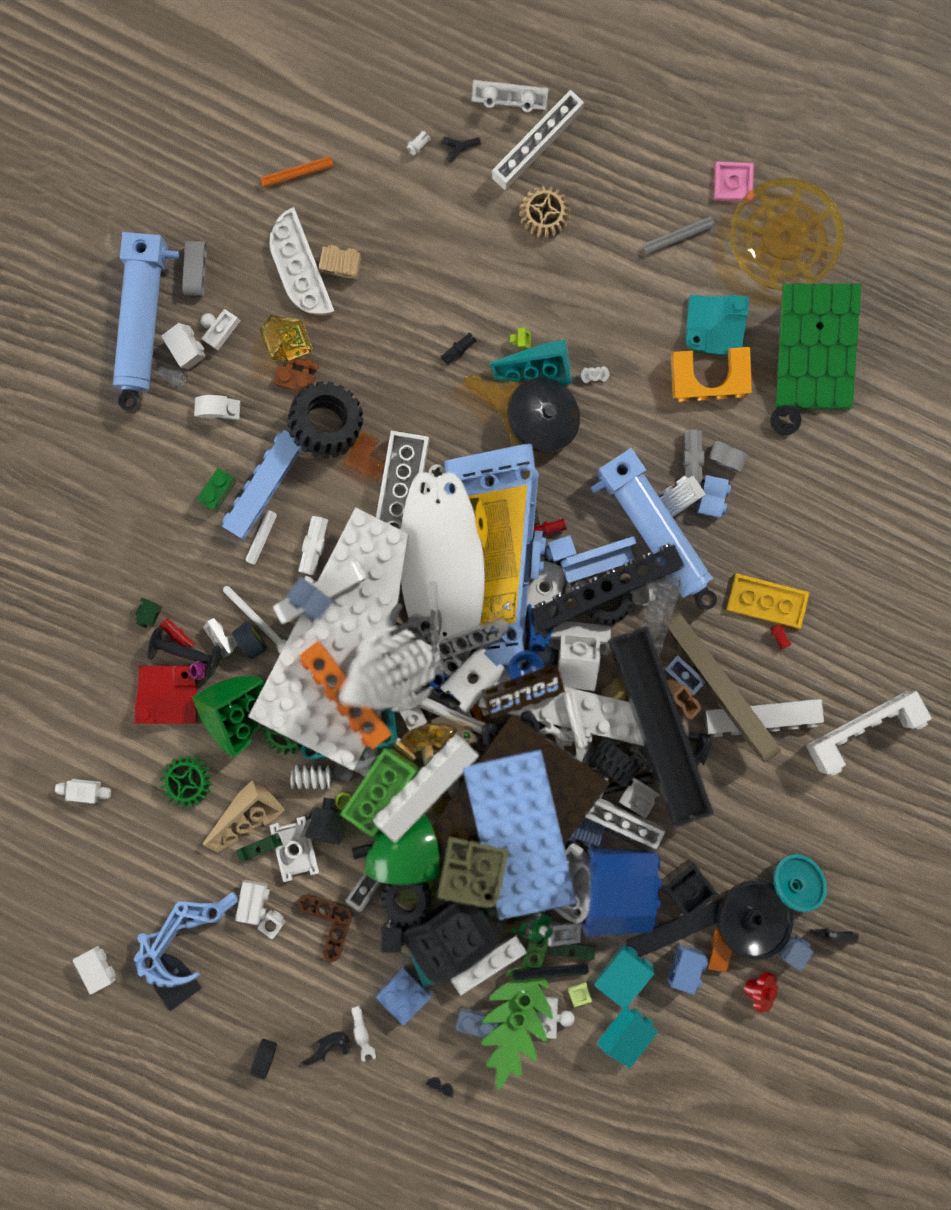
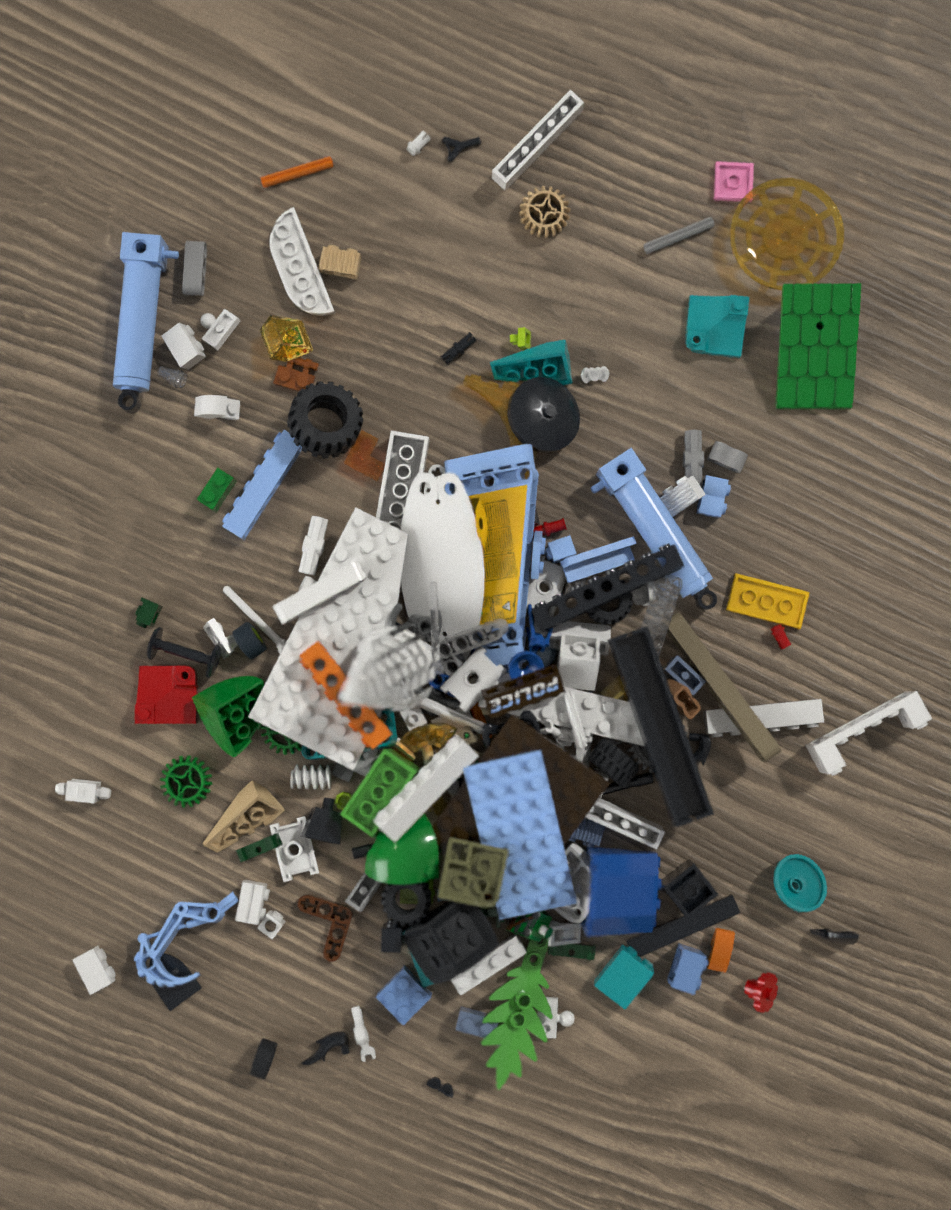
red pin [159,617,195,648] -> none
magenta plate [190,661,207,680] -> none
white axle [246,510,277,565] -> none
sand blue brick [287,577,335,621] -> none
white plate [472,80,548,112] -> none
black axle [512,964,589,980] -> none
yellowish green tile [568,982,592,1008] -> none
teal brick [597,1006,659,1069] -> none
white plate [619,778,660,819] -> none
light orange arch [671,347,752,402] -> none
black dish [717,880,794,960] -> none
black gear [770,405,802,435] -> none
sand blue brick [777,935,814,972] -> none

